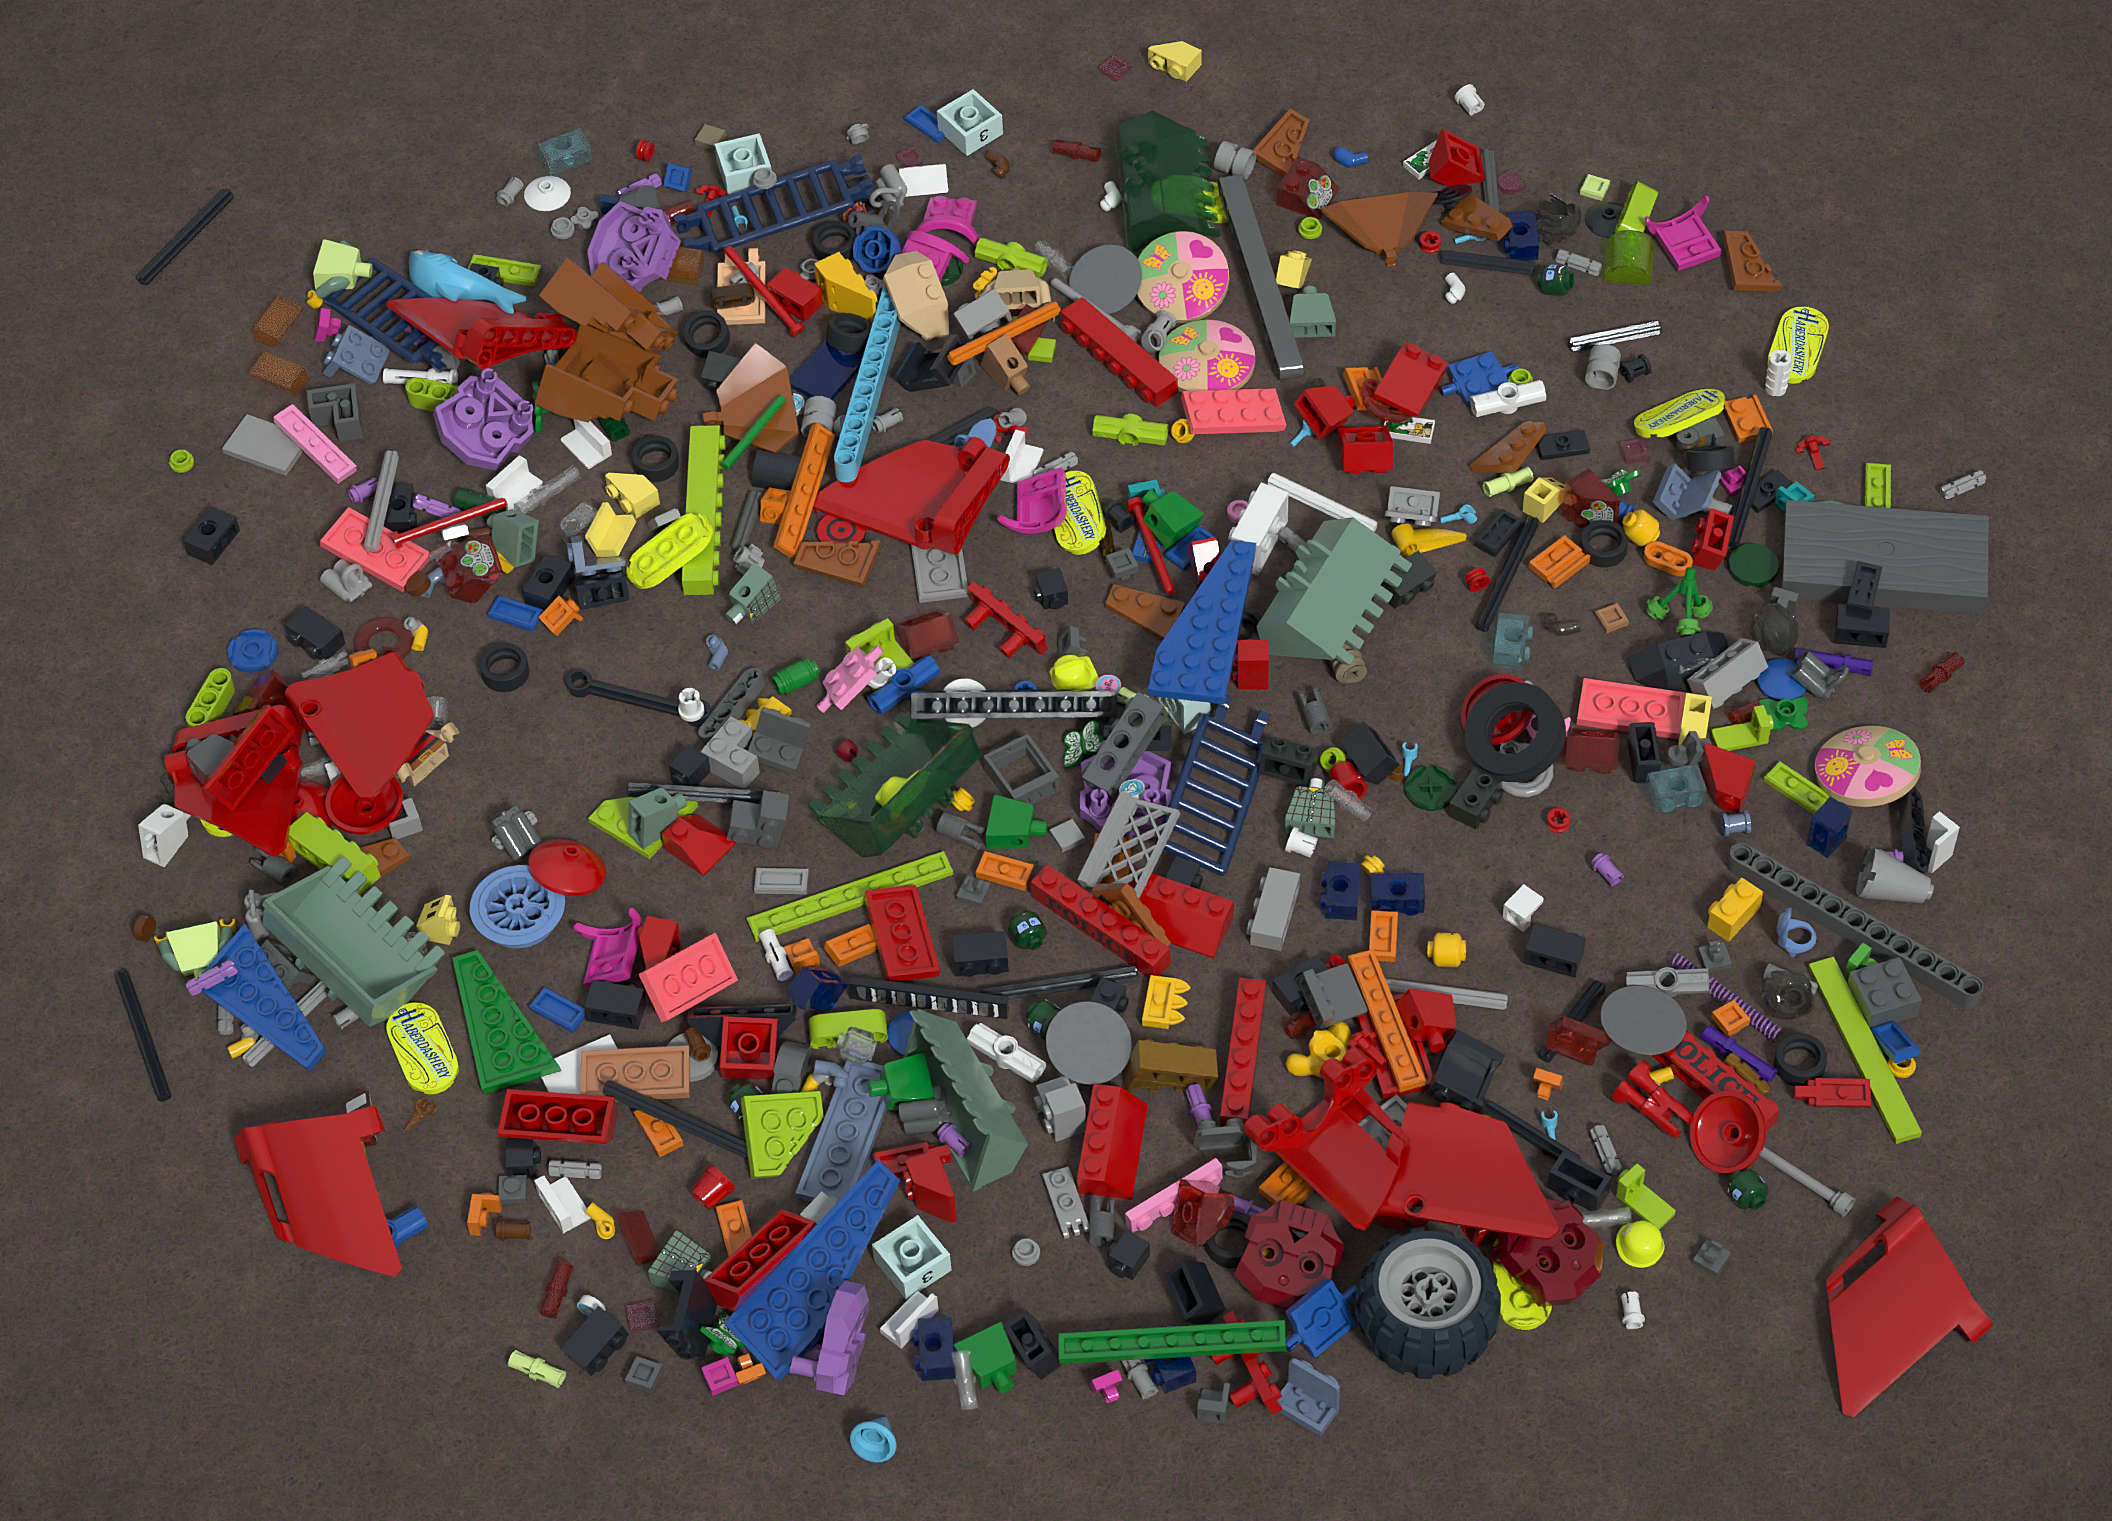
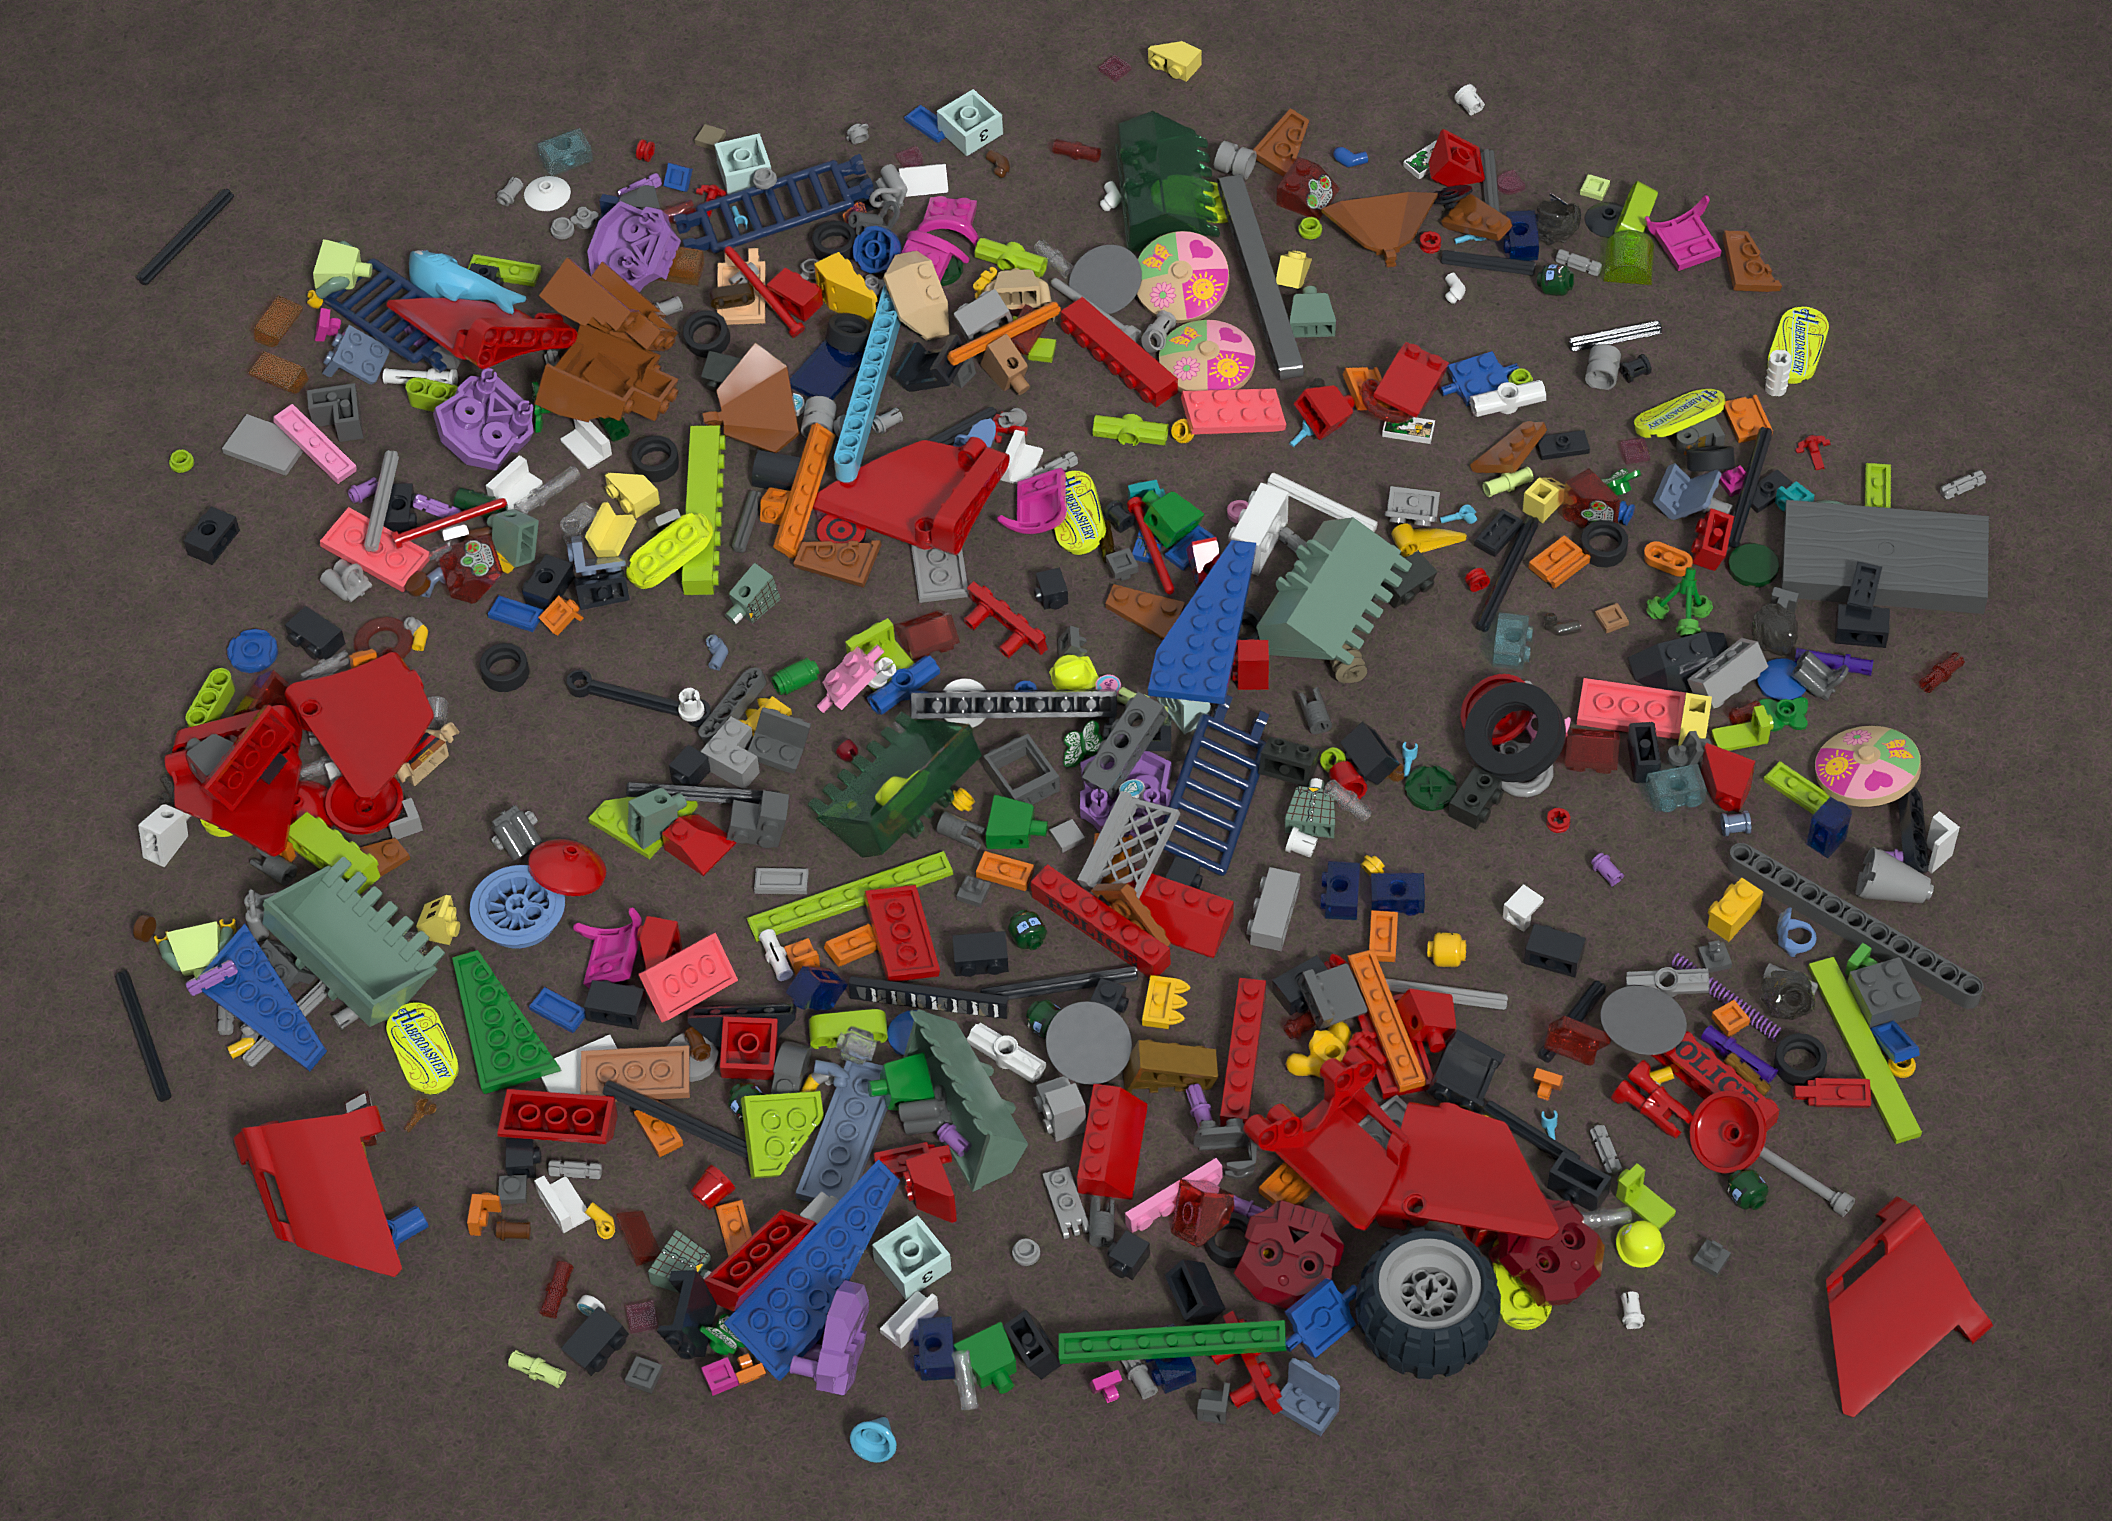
green bar [721,394,786,470] -> none
light grey gear [733,544,765,575] -> none
red slope [1338,425,1393,474] -> none
yellow head [1623,509,1660,547] -> none

